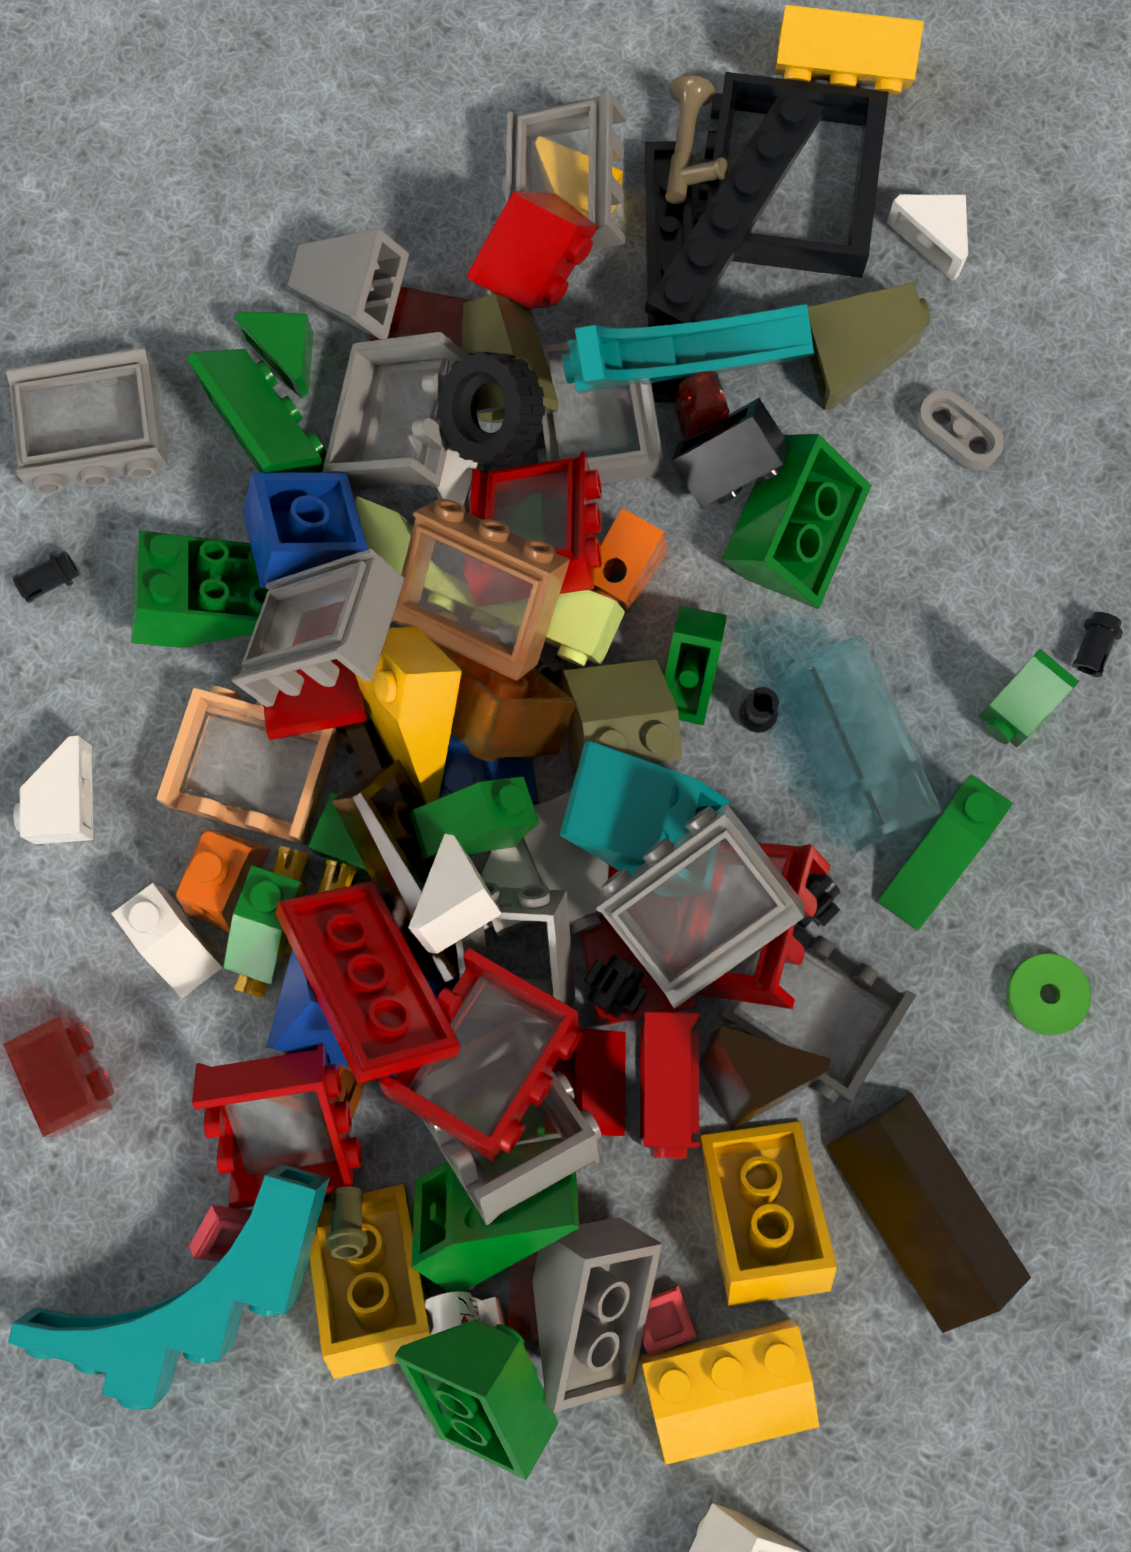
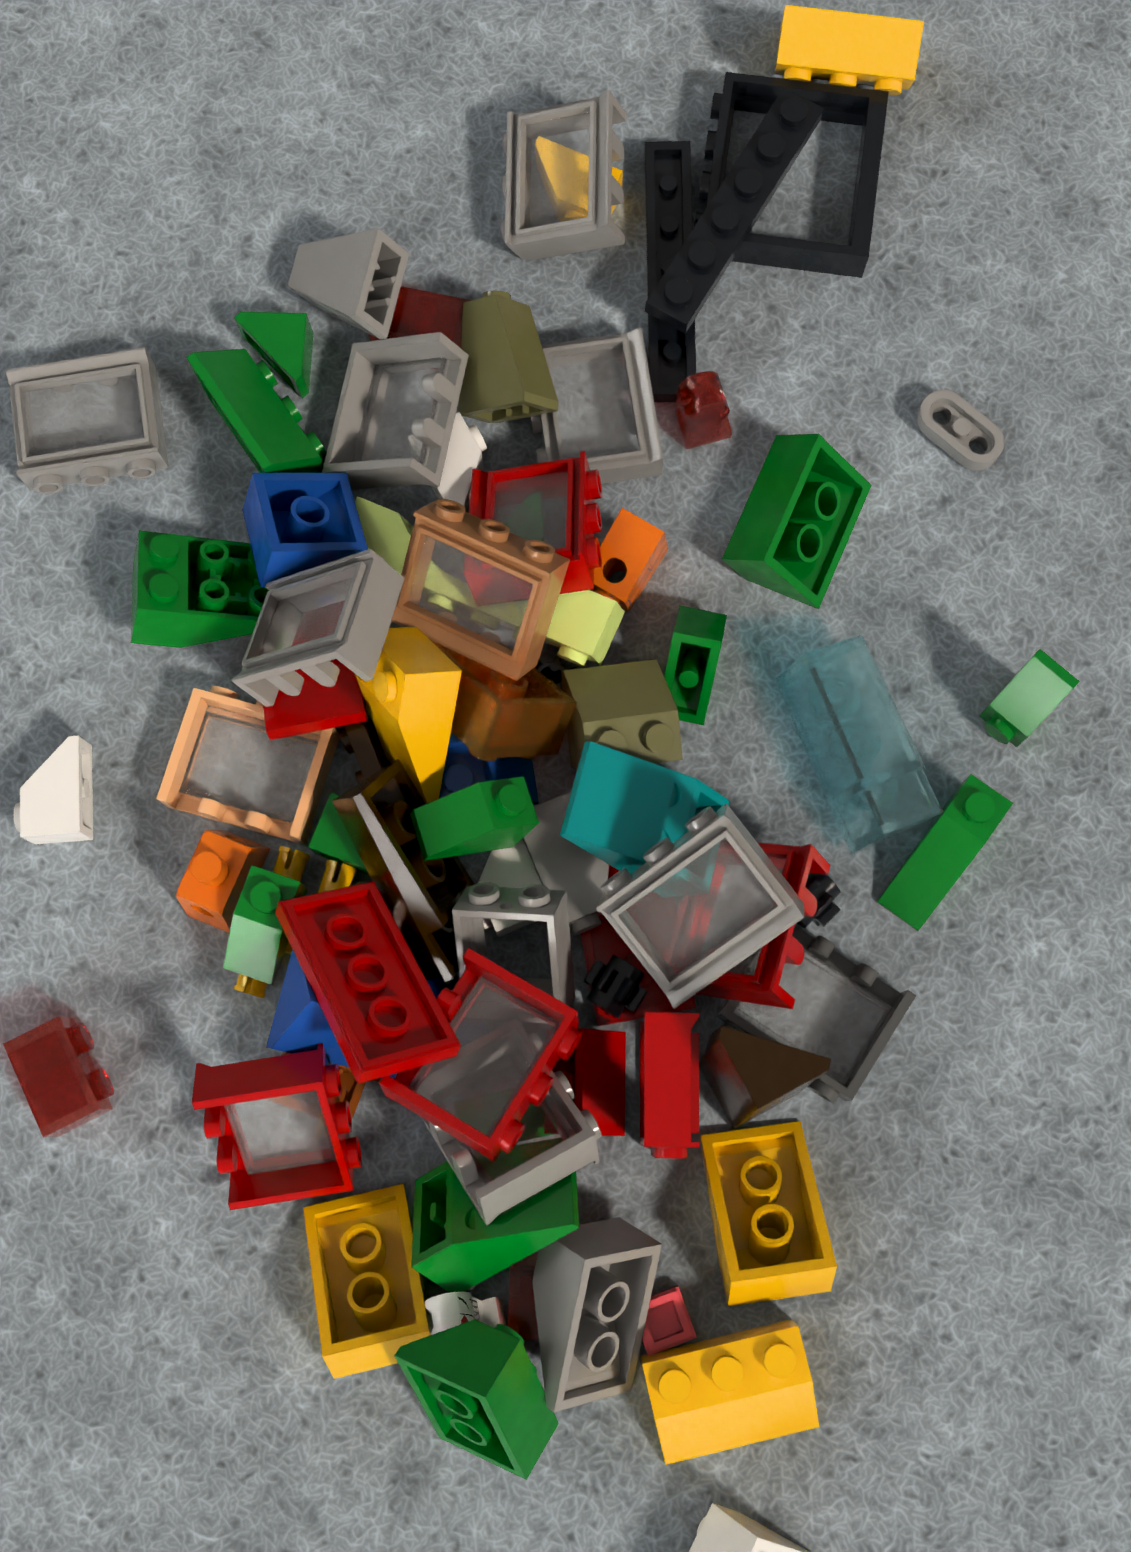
teal arch [8,1164,329,1410] -> none
black pin [13,550,80,603] -> none
white slope [111,883,223,998] -> none
coral tile [188,1205,252,1262] -> none
olive pin [326,1186,368,1260] -> none
white slope [408,834,502,954] -> none
black tyre [437,351,545,463] -> none
red slope [466,191,598,309] -> none
teal arch [562,304,814,393] -> none
dark tan piece [665,74,728,204] -> none
black brick [671,398,789,508] -> none
black pin [739,687,779,733] -> none
olive slope [807,282,930,410] -> none
dark brown slope [826,1093,1031,1333] -> none
white slope [886,194,968,281] -> none
bright green piece [1006,953,1091,1035] -> none
black pin [1072,612,1123,677] -> none

